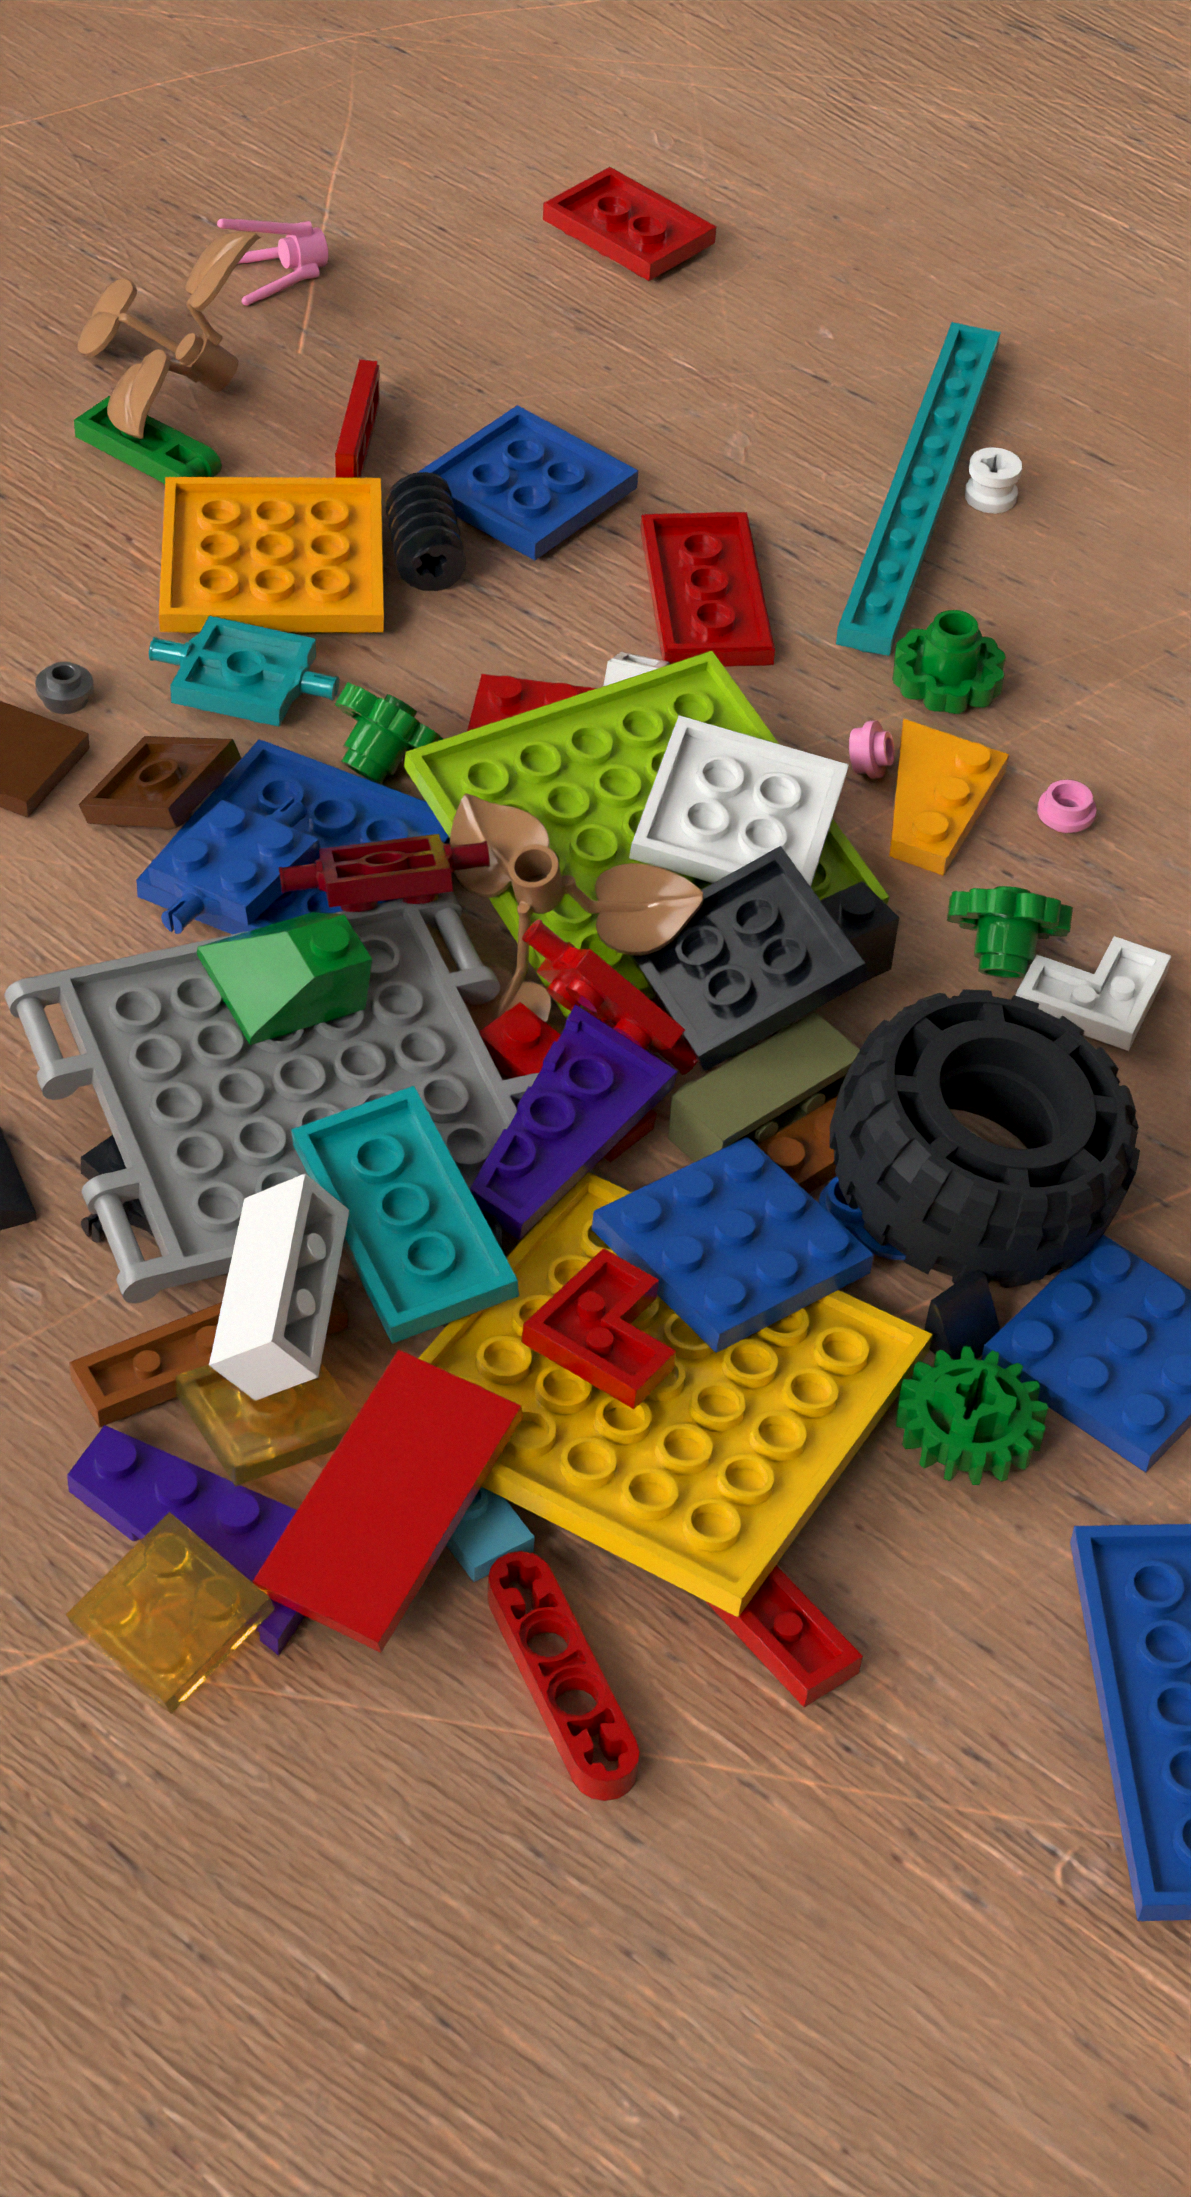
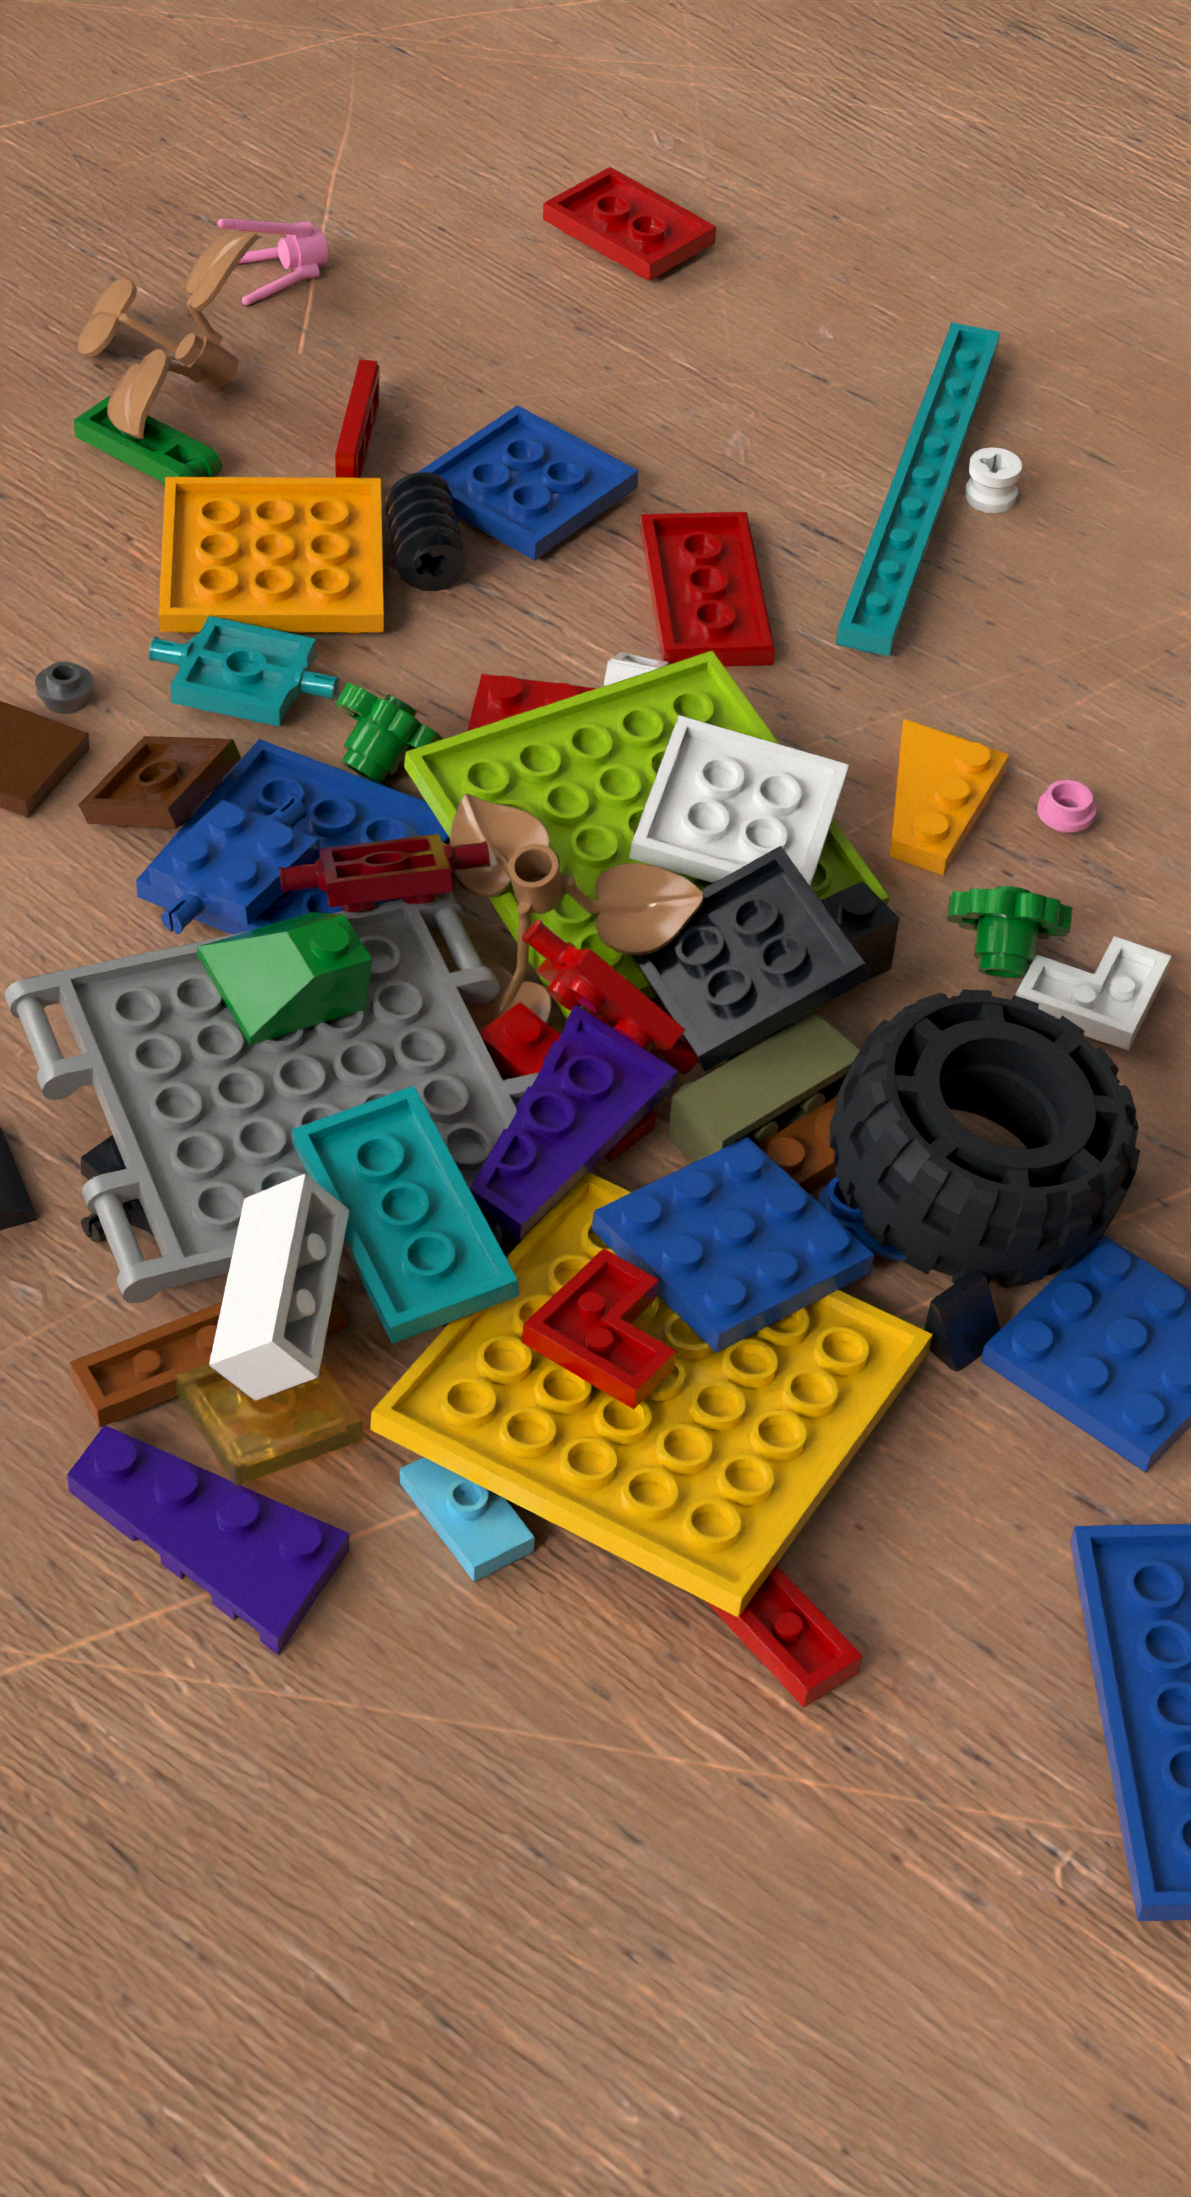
clear yellow plate [65,1512,275,1714] -> none
red tile [252,1349,523,1653] -> none
red beam [487,1551,640,1801] -> none
bright pink plate [849,720,895,779] -> none
green plant [892,610,1006,714] -> none
green gear [895,1346,1048,1485] -> none

